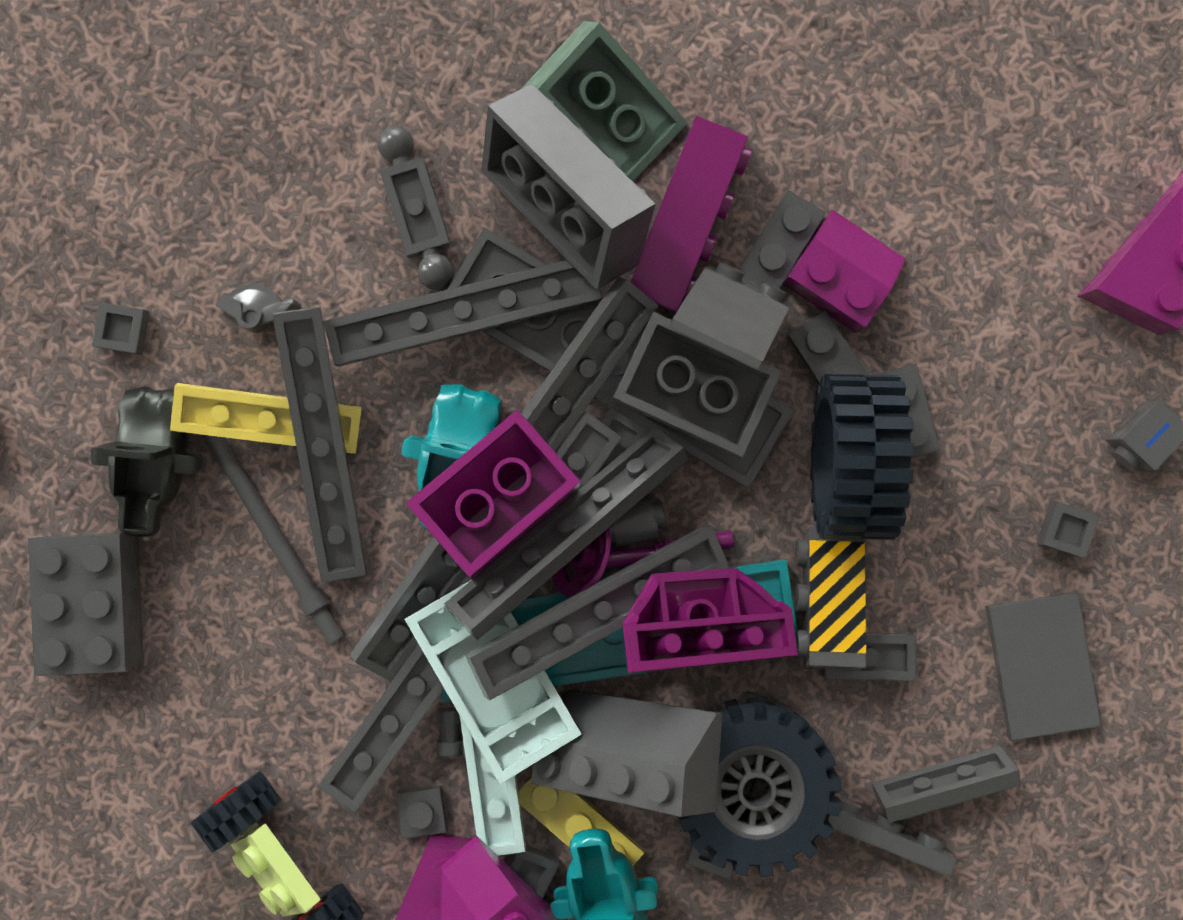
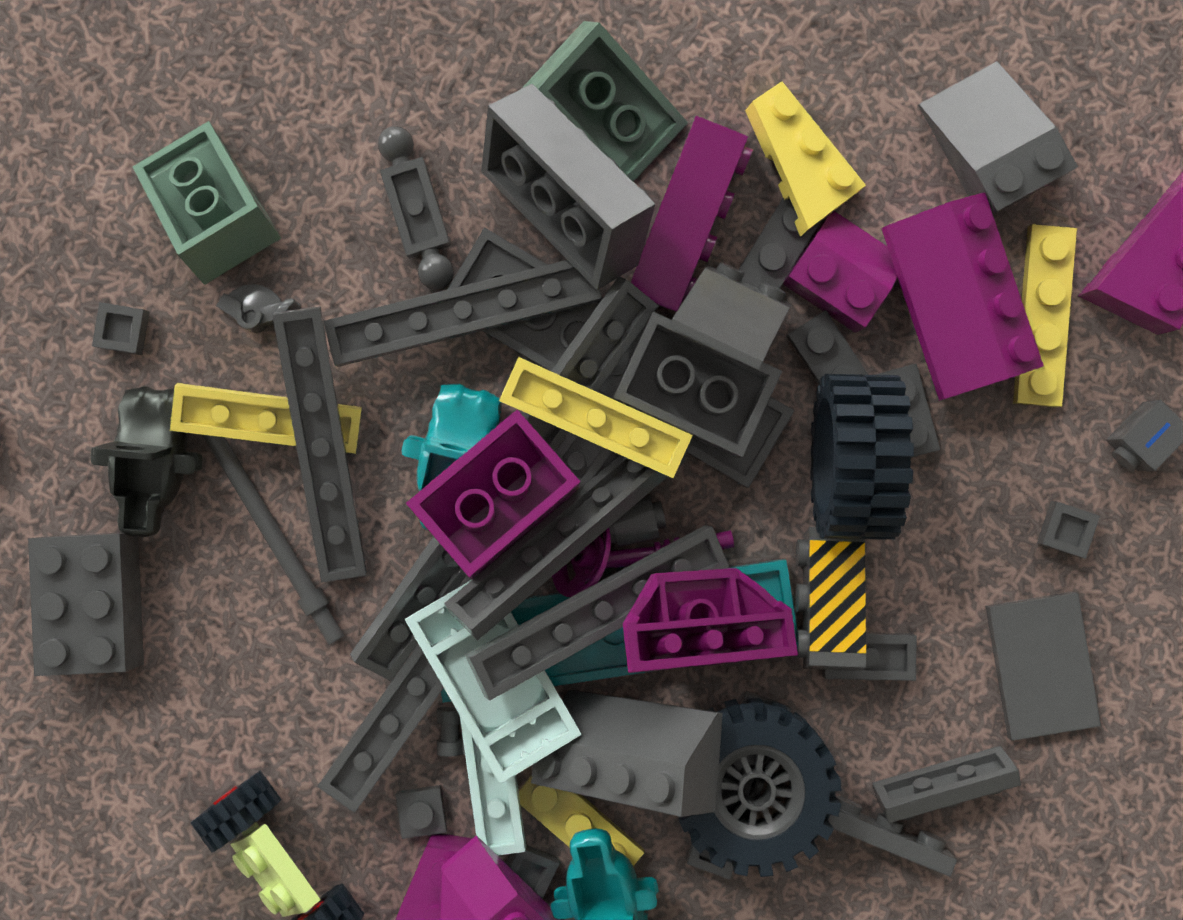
none -> sand green slope [133,121,281,285]
none -> light yellow plate [499,357,693,478]
none -> light yellow wing [745,82,866,237]
none -> magenta slope [881,192,1044,401]
none -> slope [918,61,1078,215]
none -> light yellow plate [1013,224,1077,407]

